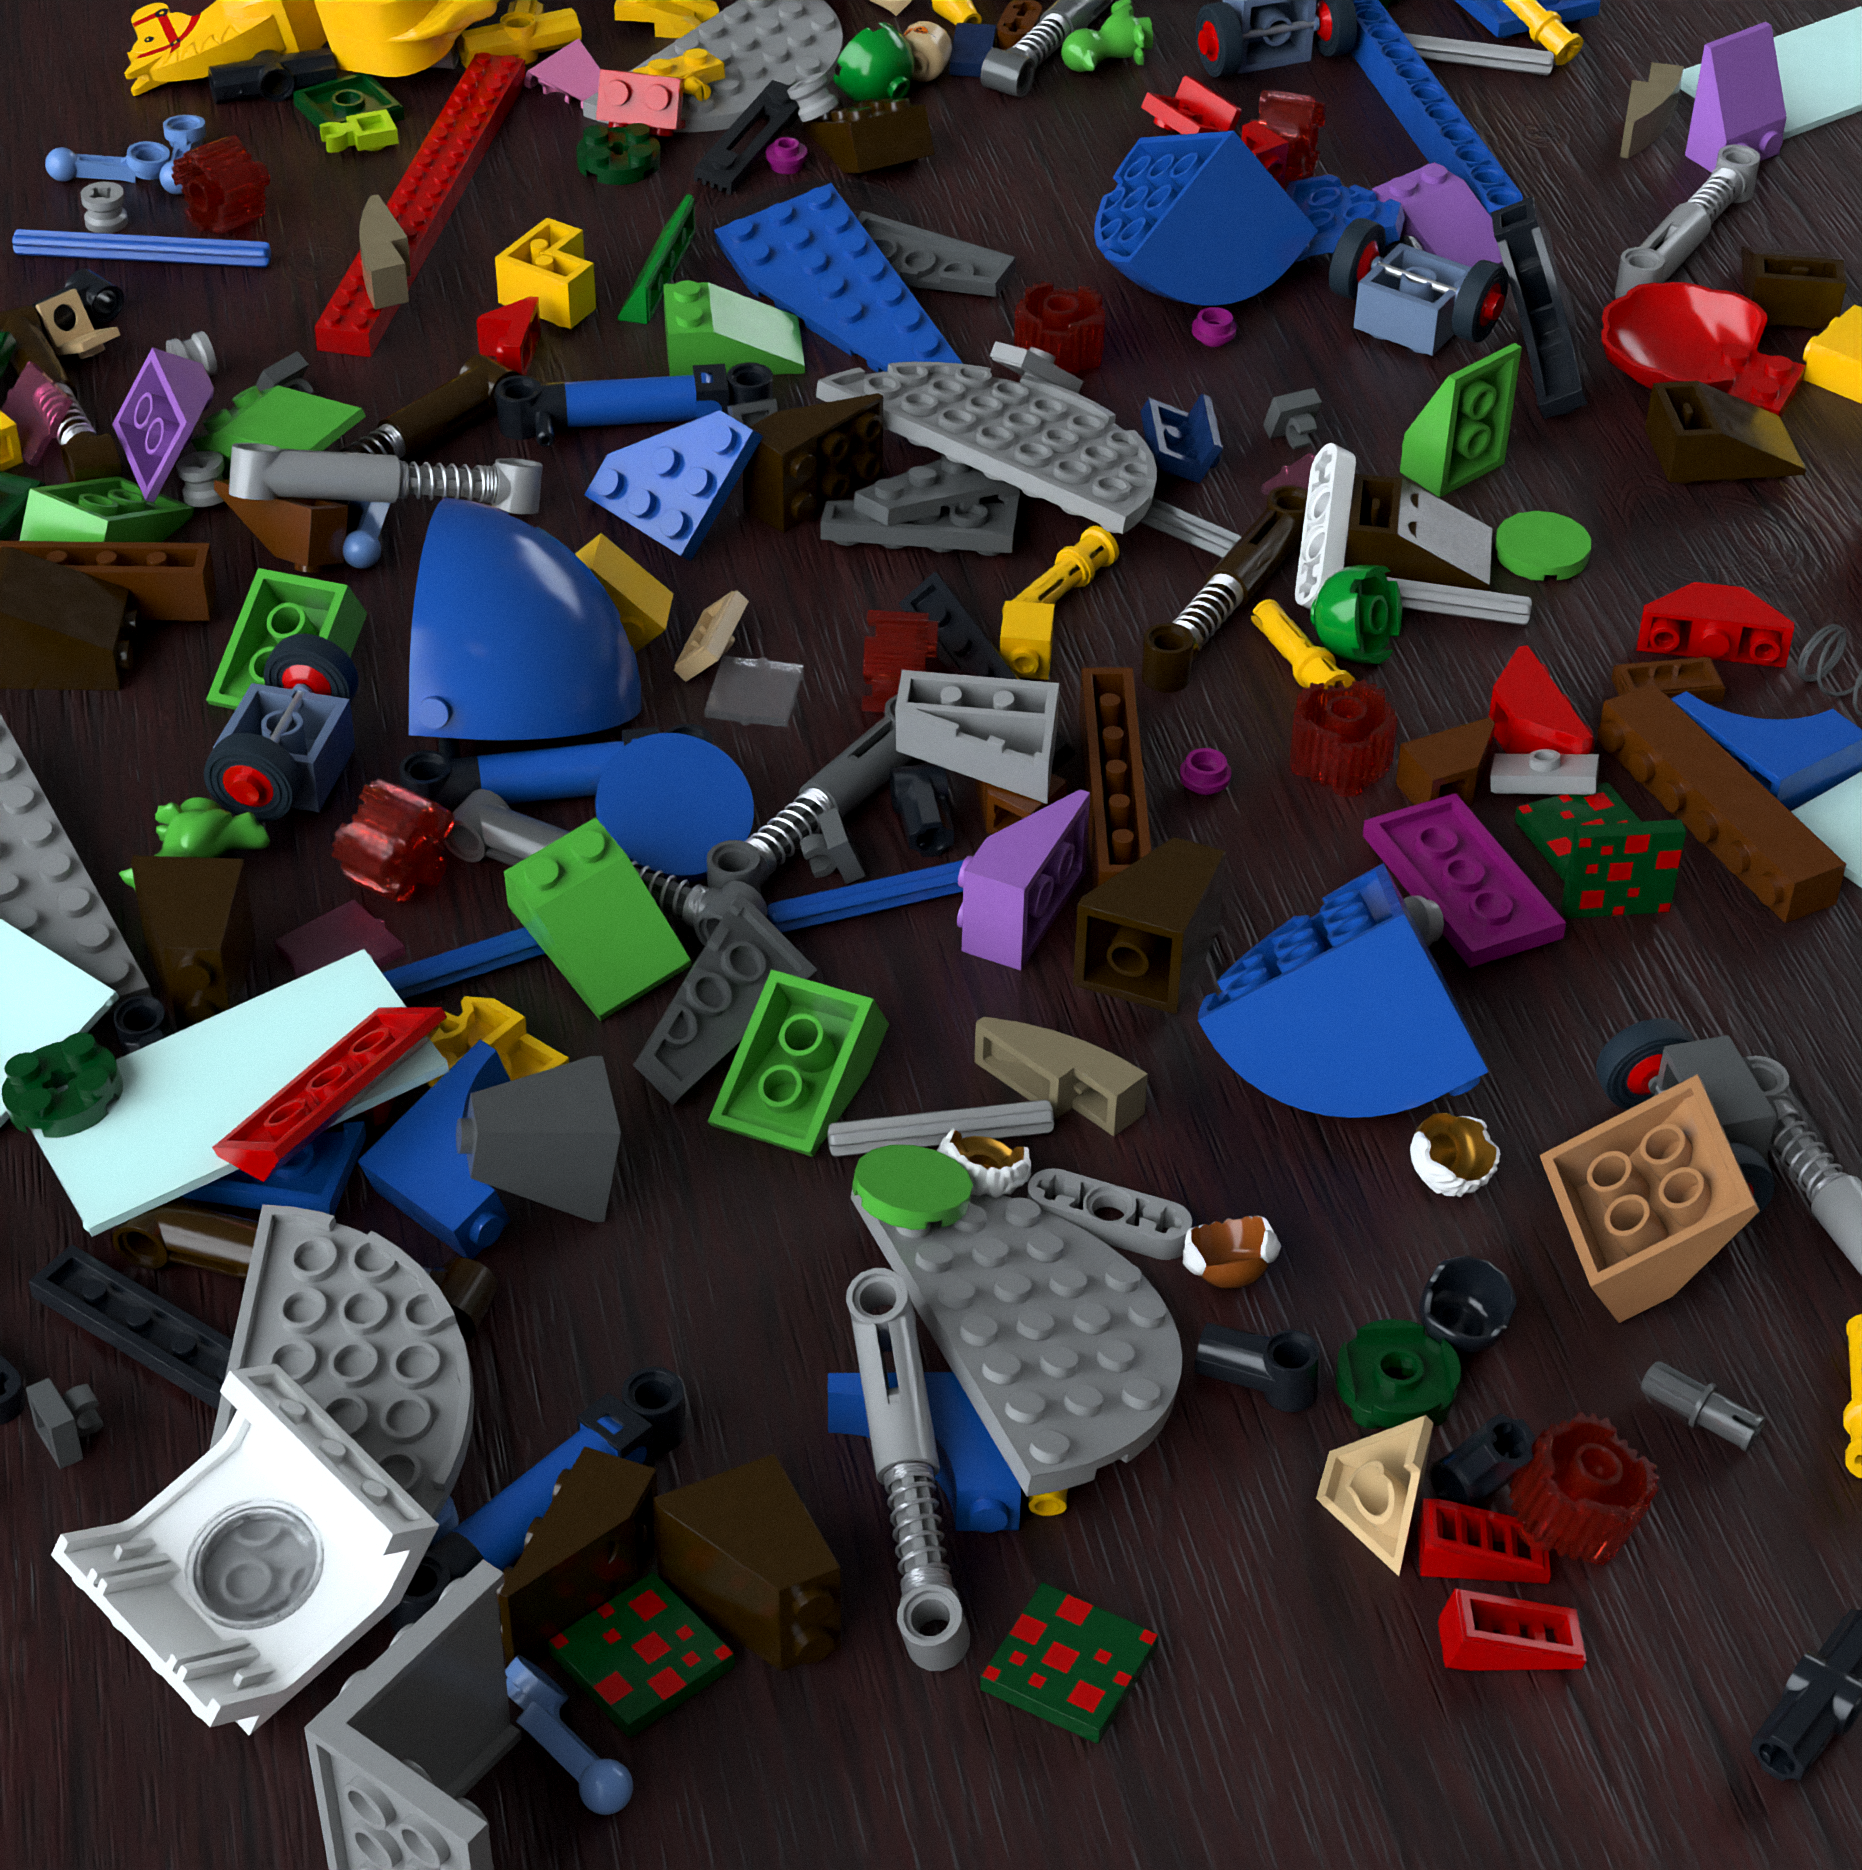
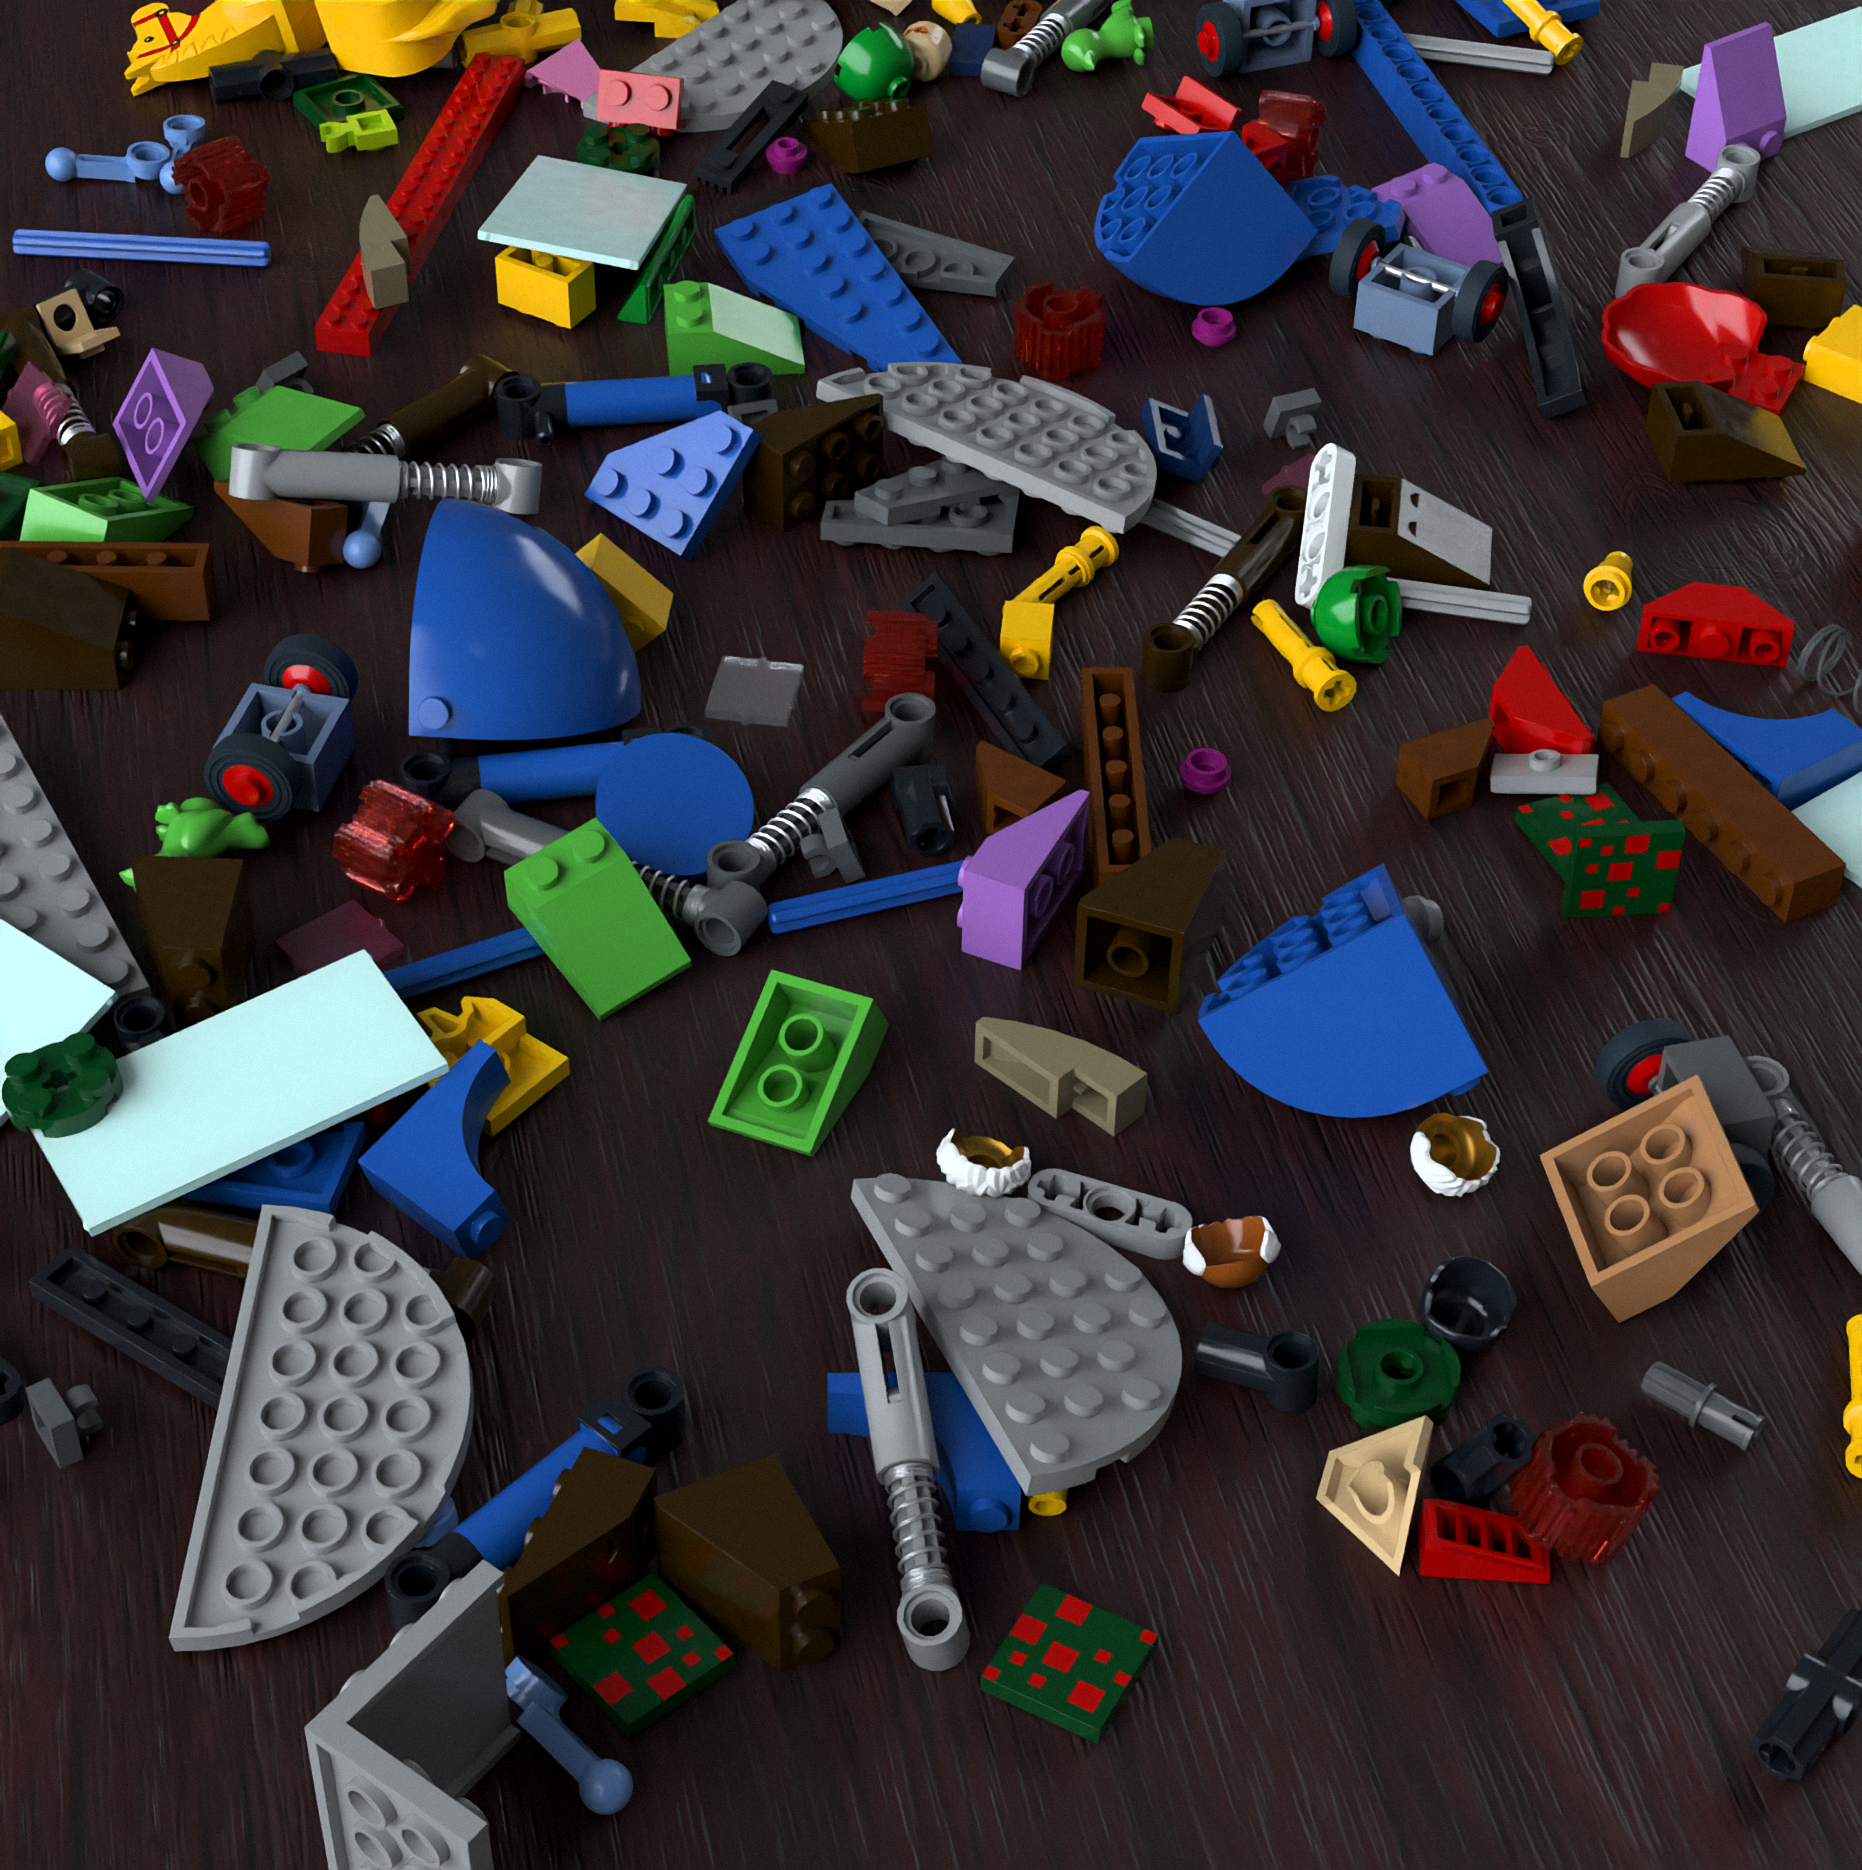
white panel [51,1364,439,1736] -> none
light grey wheel [80,181,128,234] -> none
light grey wheel [166,331,217,377] -> none
light grey wheel [176,451,225,507] -> none
bright green slope [206,568,367,710] -> none
red slope [212,1007,447,1182] -> none
dark grey slope [456,1056,621,1222] -> none
red slope [476,296,541,376] -> none
yellow plate [633,48,725,101] -> none
dark grey wing [633,892,817,1105] -> none
tan plate [674,590,749,682] -> none
light grey wheel [787,72,839,122] -> none
light grey axle [827,1099,1054,1157] -> none
bright green tile [852,1145,973,1230] -> none
light grey wedge [895,670,1059,804] -> none
light grey plate [990,341,1083,394] -> none
clear red brick [1290,679,1398,797] -> none
magenta plate [1363,793,1566,968] -> none
bright green slope [1400,343,1522,498] -> none
red slope [1438,1588,1587,1671] -> none
bright green tile [1495,511,1591,581] -> none
reddish brown plate [1611,657,1725,703] -> none
none -> light aqua piece [477,155,688,270]
none -> yellow cone [1583,551,1633,611]

